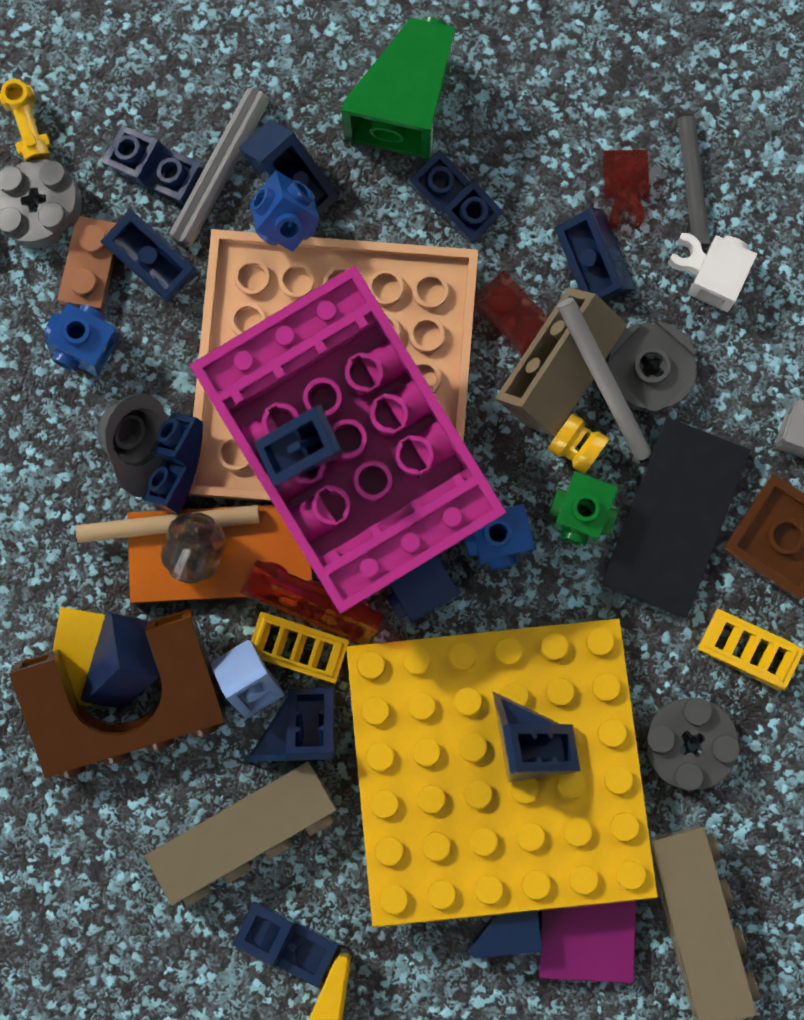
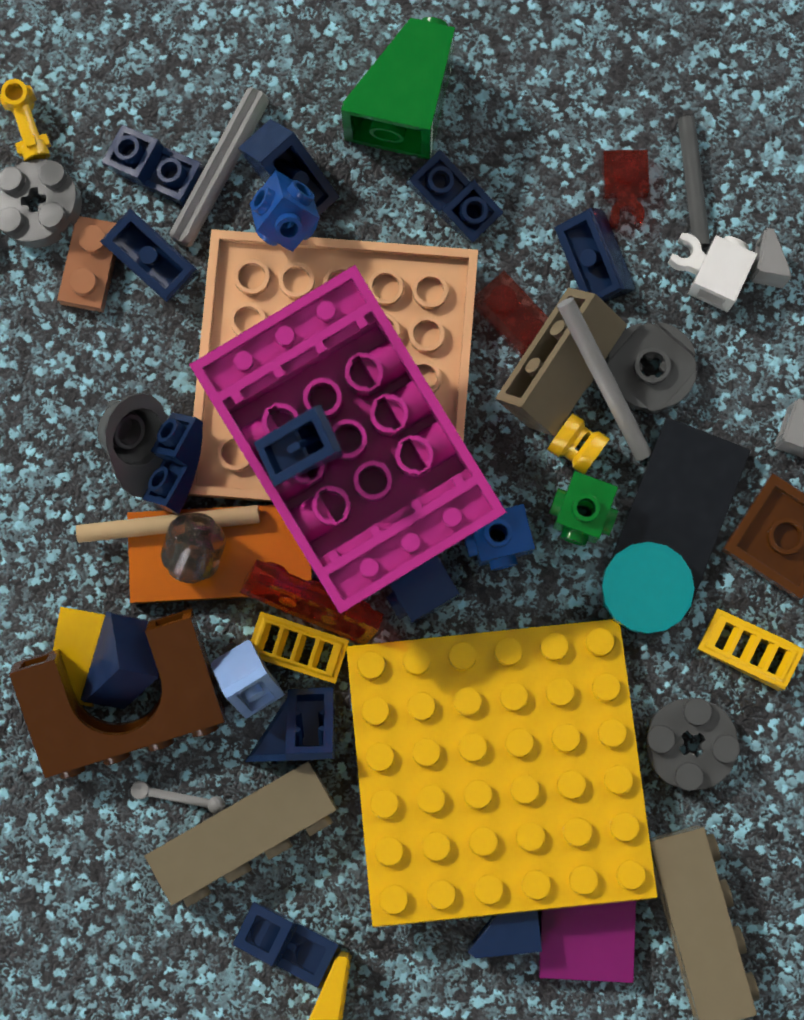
blue brick [44,303,119,377] -> none
dark blue slope [492,691,581,783] -> none
none -> light grey hinge [131,781,225,814]
none -> teal tile [601,542,695,634]
none -> light grey slope [750,228,791,288]

